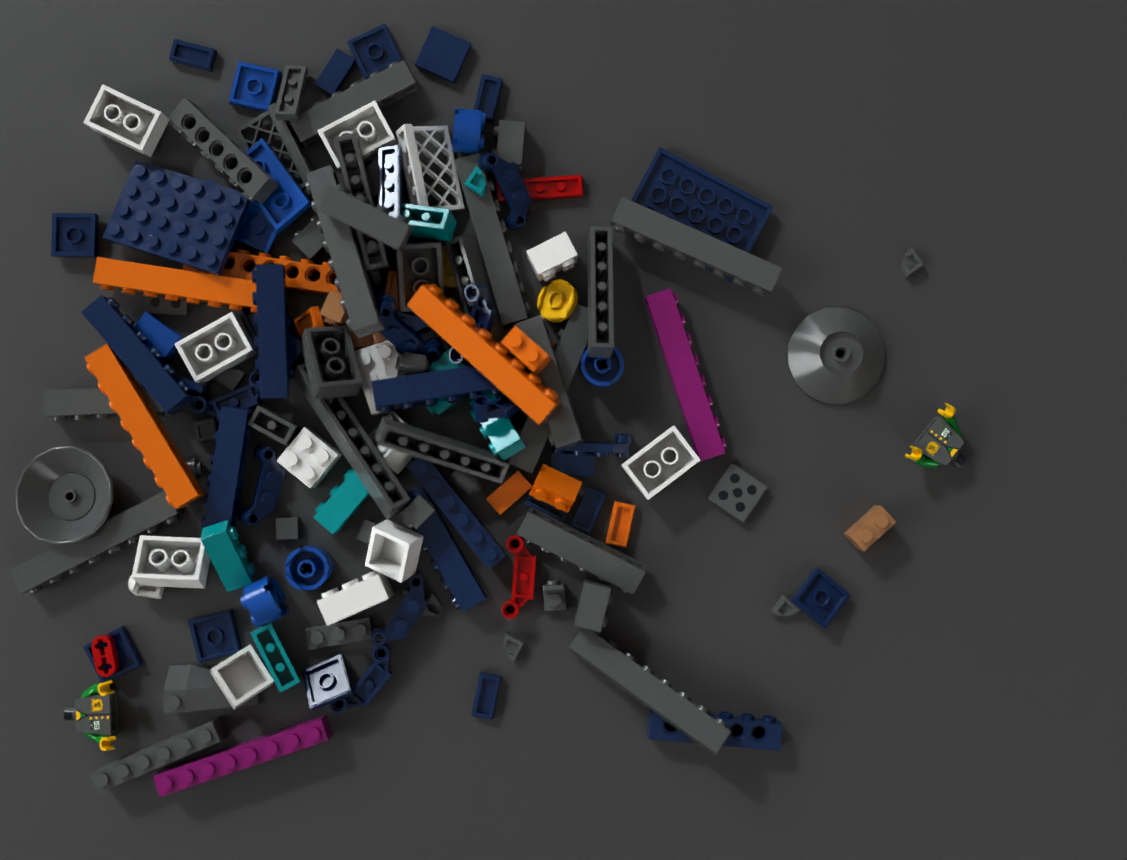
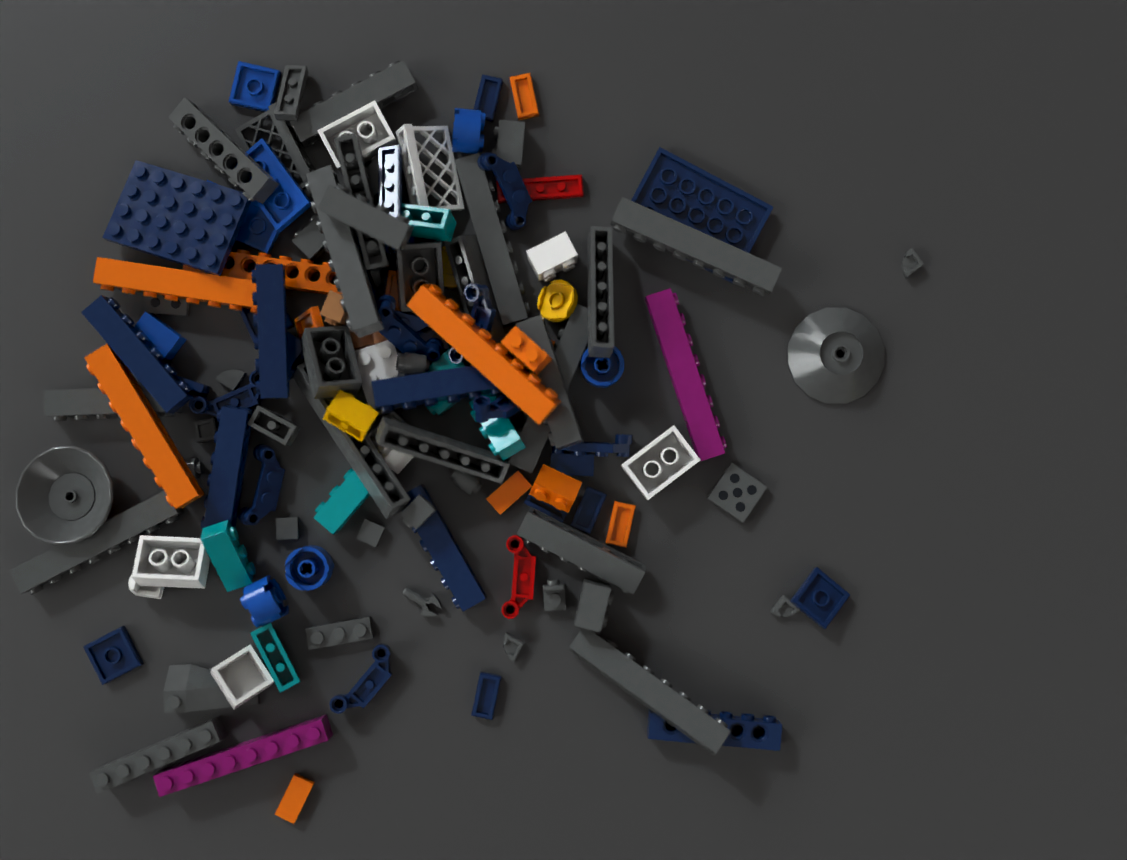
dark blue plate [51,213,99,258] -> none
torso [64,680,119,751] -> none
white brick [83,84,170,158] -> none
red beam [91,634,119,677] -> none
dark blue tile [169,39,217,72] -> none
white brick [174,312,259,384] -> none
dark blue tile [188,609,242,663] -> none
white piece [277,427,342,489] -> none
tile [302,653,354,711] -> none
dark blue tile [315,49,356,96] -> none
white brick [317,570,395,626] -> none
dark blue tile [347,24,403,80] -> none
white piece [365,519,424,583] -> none
dark blue plate [371,572,428,646] -> none
dark blue brick [406,457,507,569] -> none
dark blue tile [415,26,472,84] -> none
teal tile [464,166,486,198] -> none
medium nougat brick [844,505,896,551] -> none
torso [905,403,967,468] -> none
none -> orange tile [274,773,315,824]
none -> yellow brick [323,390,379,442]
none -> orange tile [509,73,539,120]

